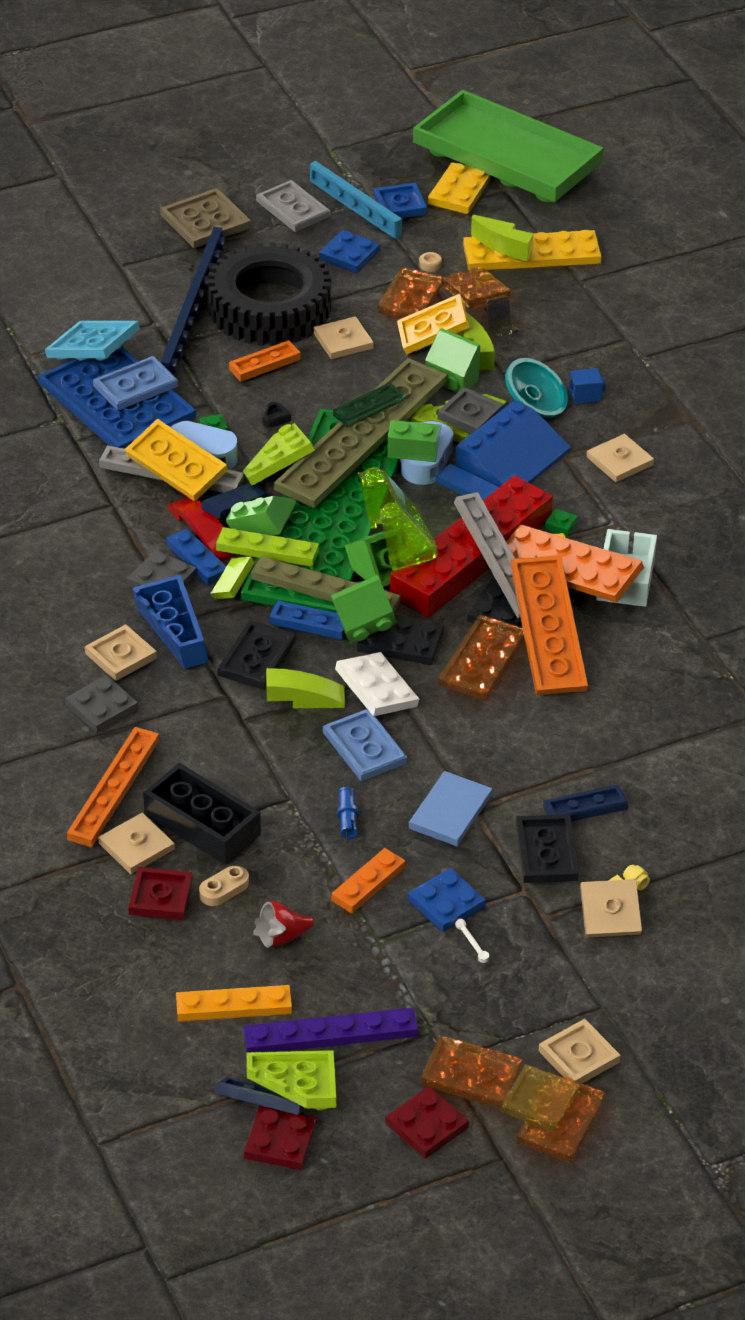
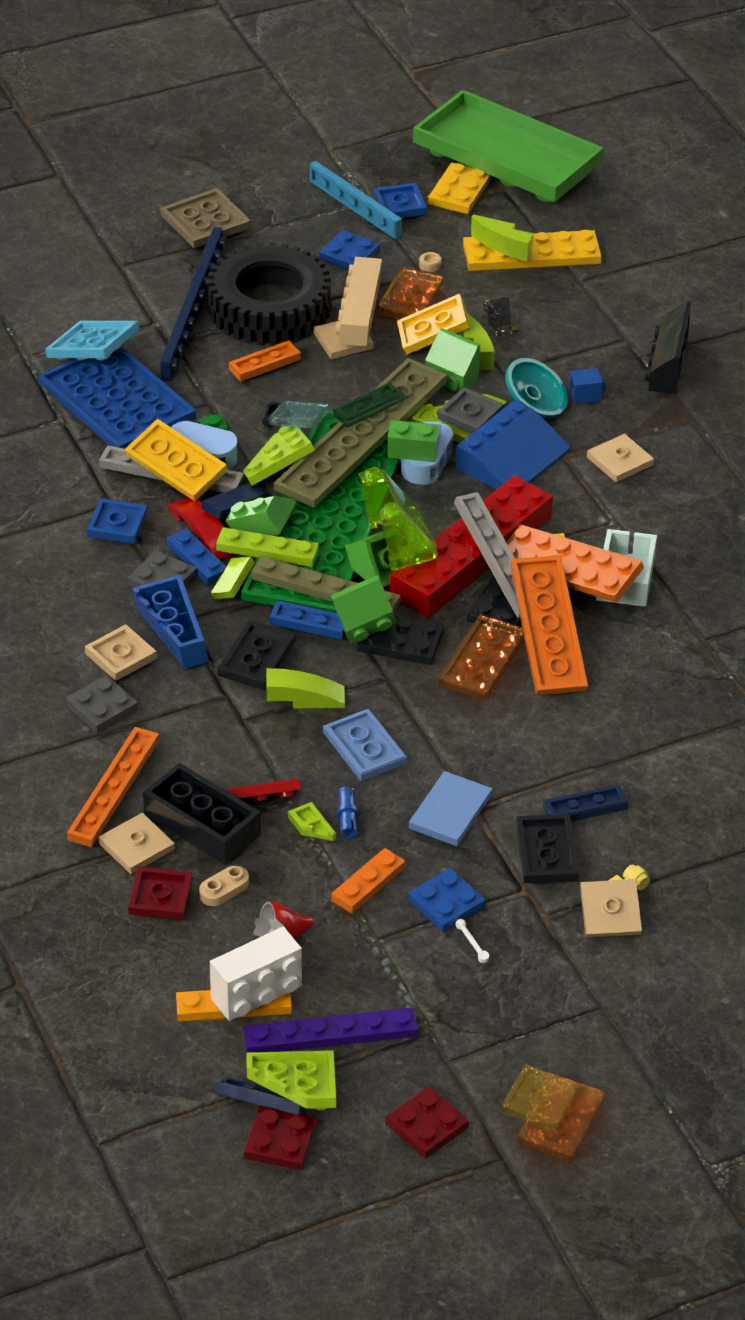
medium blue tile [93,356,178,411] -> none
light grey tile [256,180,330,232] -> none
white plate [335,652,419,716] -> none
clear orange plate [420,1035,522,1109] -> none
blue tile [436,464,499,500] -> none
clear orange plate [442,267,511,309] -> none
tan plate [539,1019,620,1088] -> none
green plate [545,508,578,537] -> none
none -> blue plate [87,498,148,544]
none -> white brick [210,926,302,1021]
none -> red plate [224,779,301,801]
none -> clear light blue tile [269,401,329,428]
none -> lime tile [288,802,336,841]
none -> tan brick [336,256,382,347]
none -> black slope [645,301,691,394]

